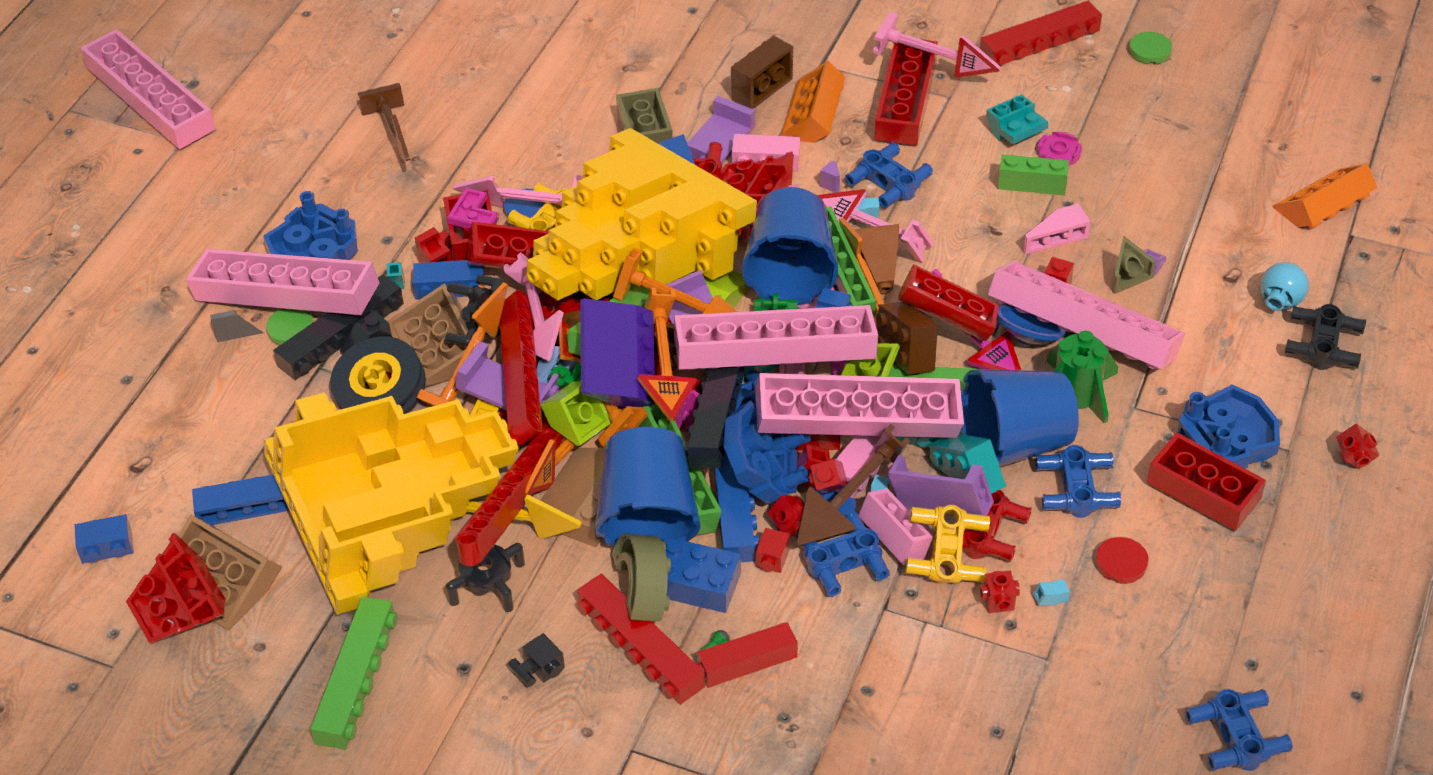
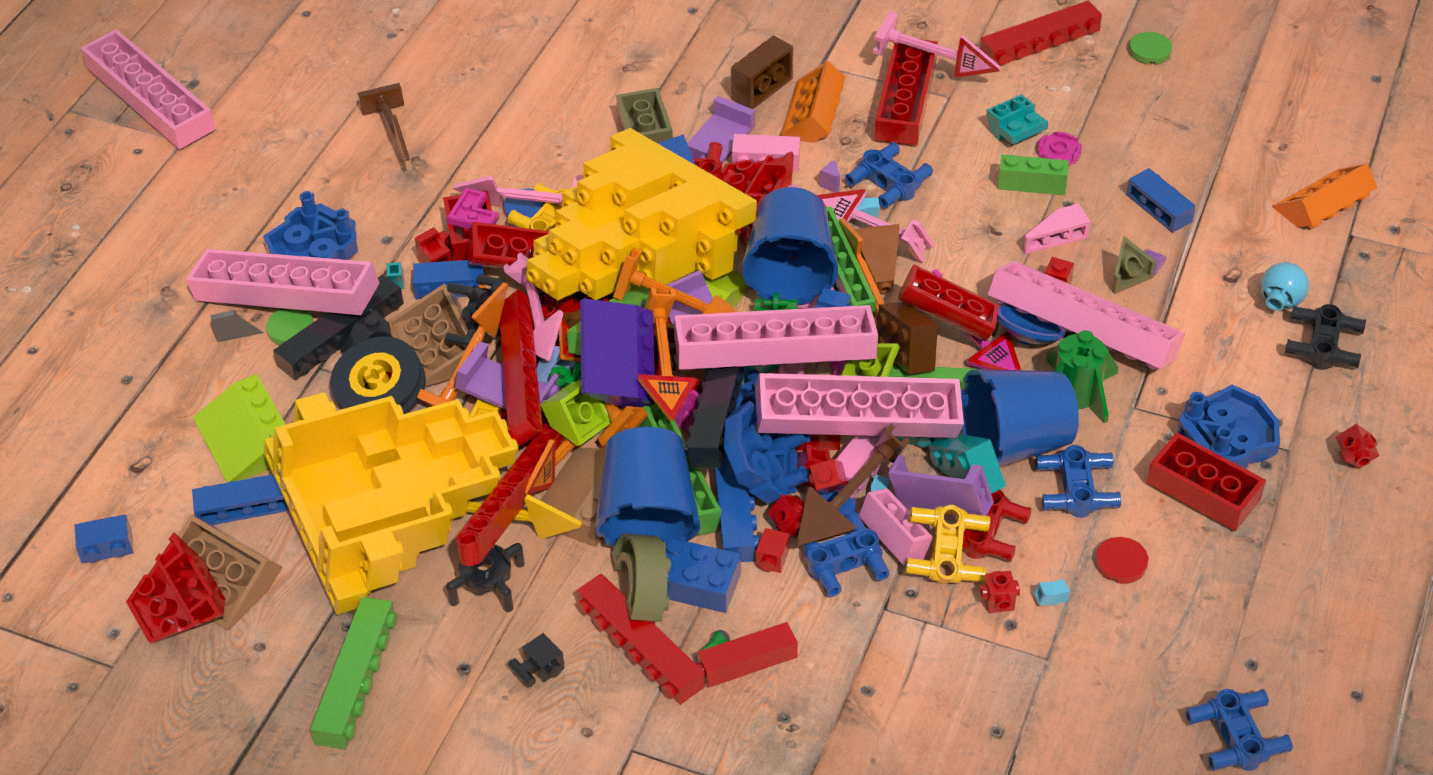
none -> lime slope [193,374,286,483]
none -> blue brick [1126,168,1196,233]

